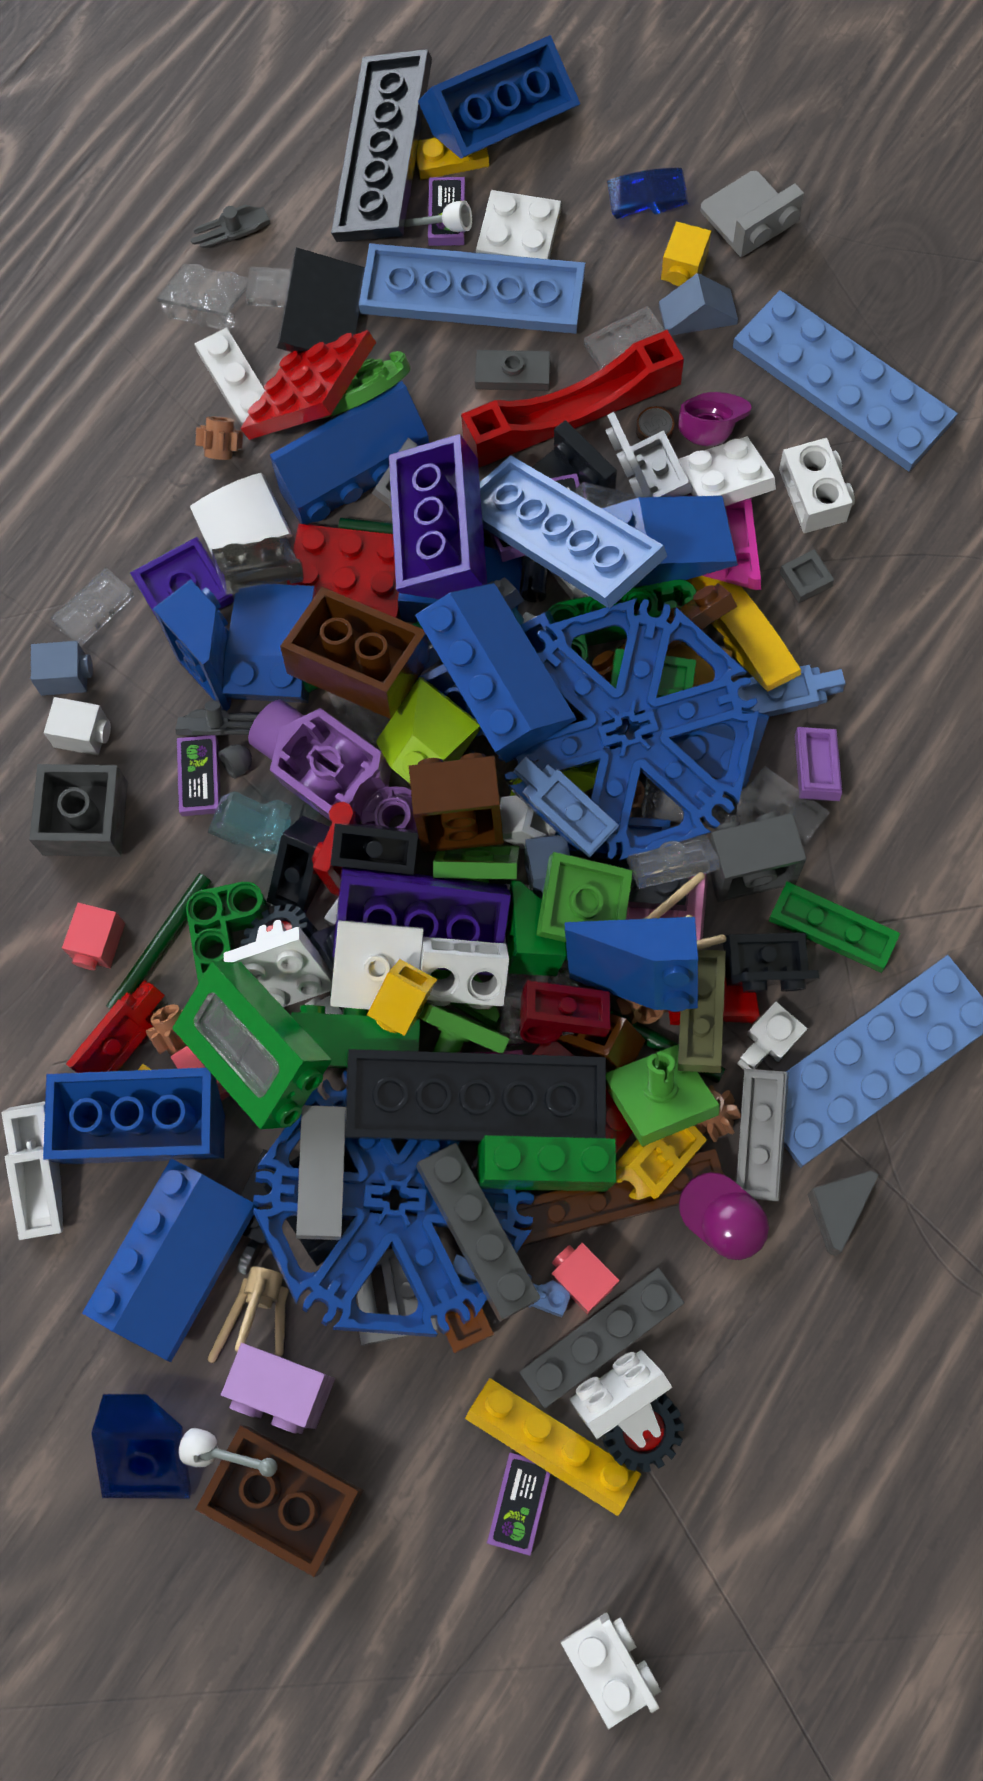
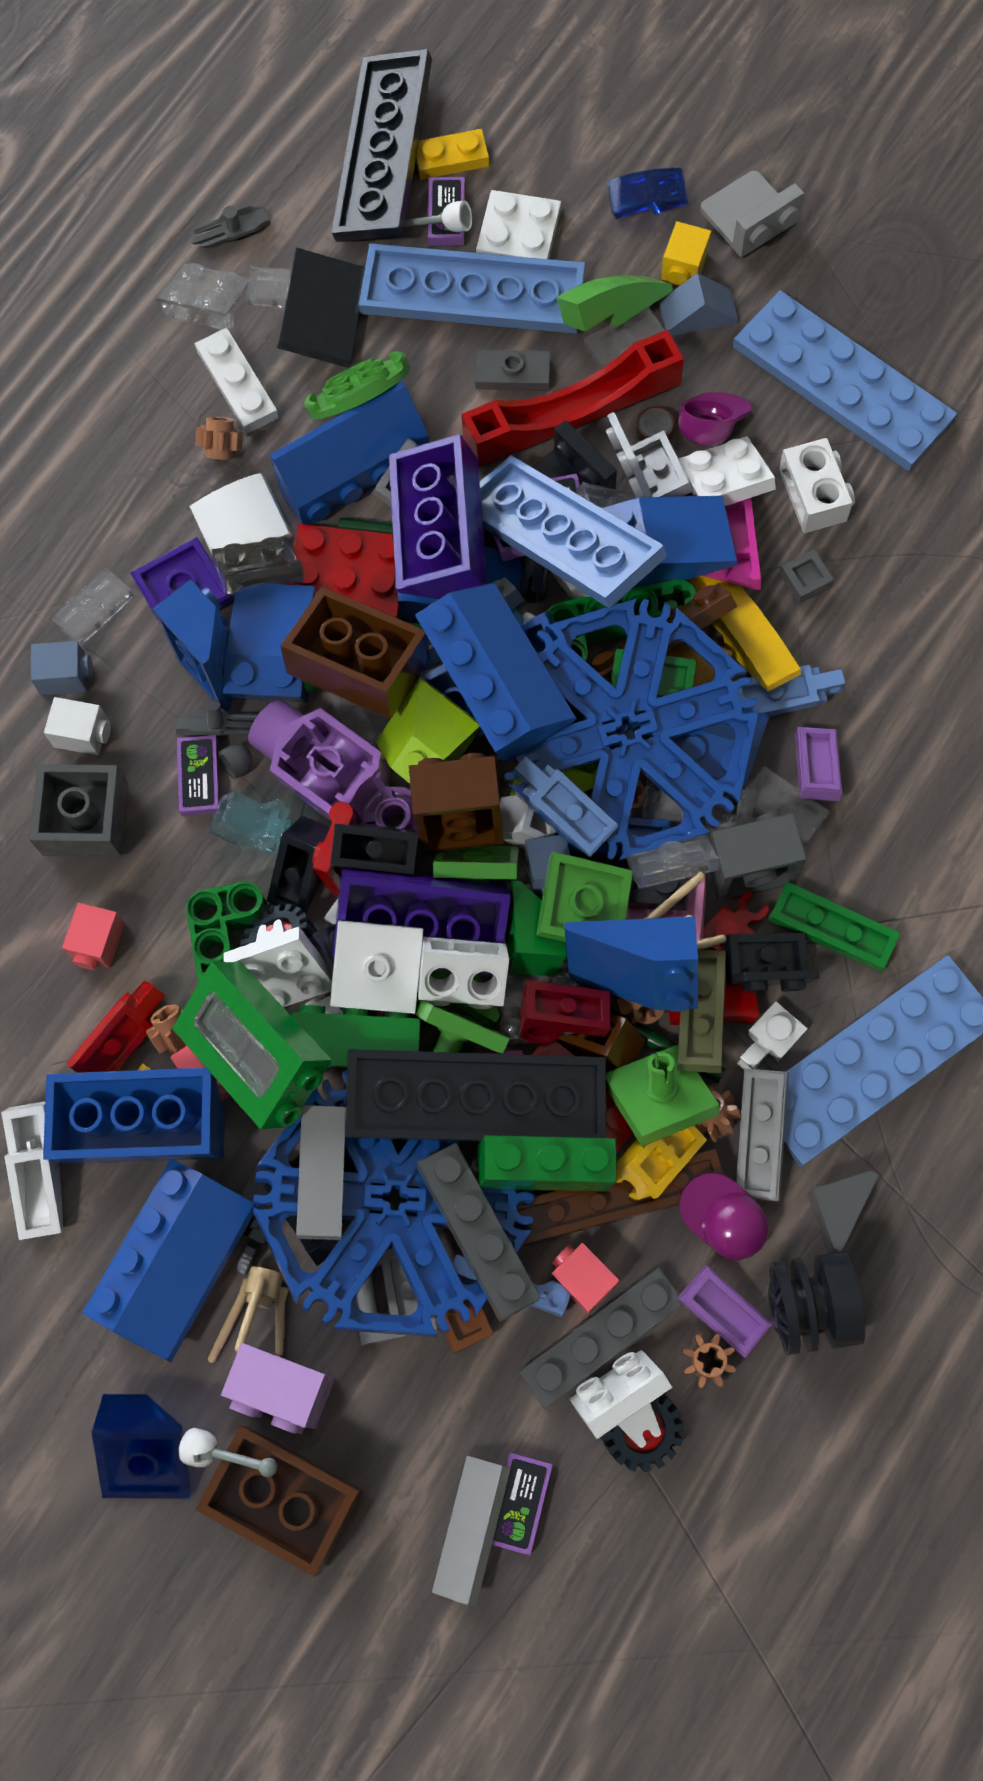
dark green bar [106,873,212,1009] -> none
red plate [240,330,376,440] -> none
yellow brick [367,959,438,1036] -> none
blue slope [418,35,580,159] -> none
yellow plate [465,1378,641,1516] -> none
white bracket [561,1612,662,1729] -> none
none -> light grey tile [432,1456,511,1606]
none -> bright green slope [556,275,673,332]
none -> medium lavender tile [677,1265,772,1358]
none -> nougat gear [681,1334,736,1389]
none -> red plate [703,891,769,951]
none -> black wheel [768,1251,865,1356]

